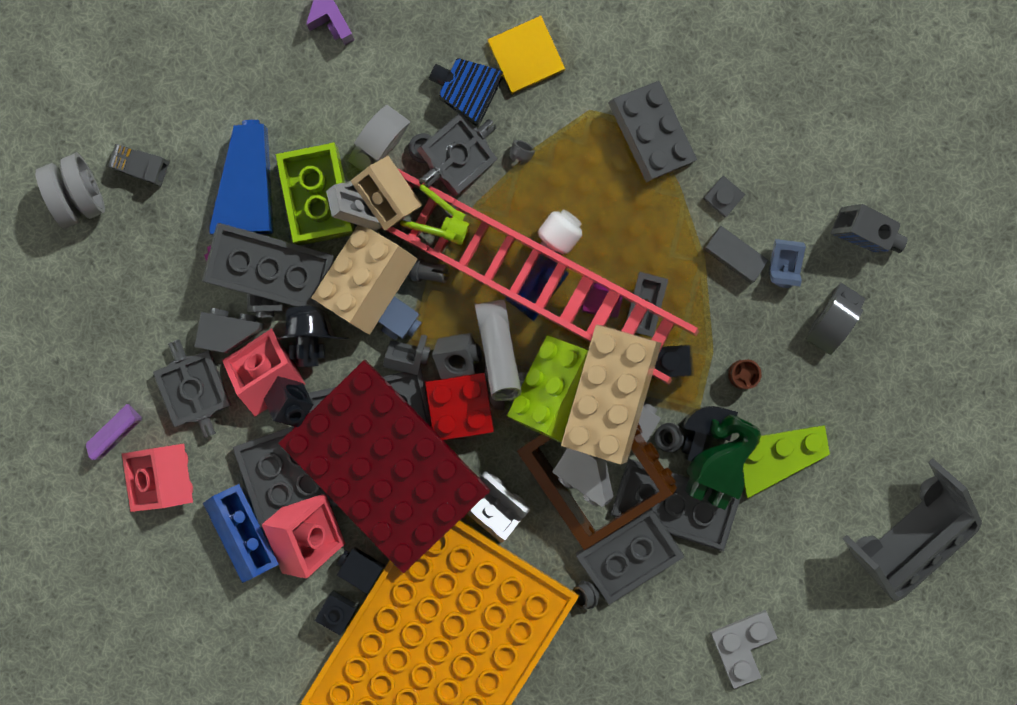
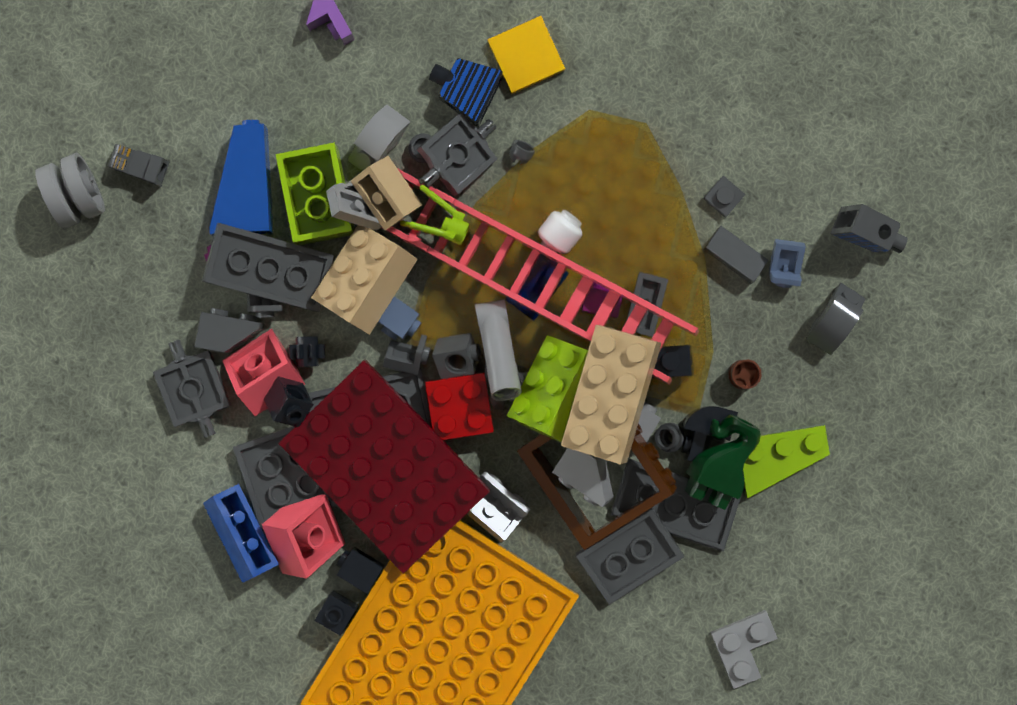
medium lavender slope [86,404,142,460] -> none
coral slope [122,444,193,512] -> none
black piece [277,305,350,339] -> none
dark grey pin [407,258,449,283] -> none
dark grey plate [573,581,599,609] -> none
dark grey plate [608,81,697,183] -> none
dark grey windscreen [843,458,982,601] -> none

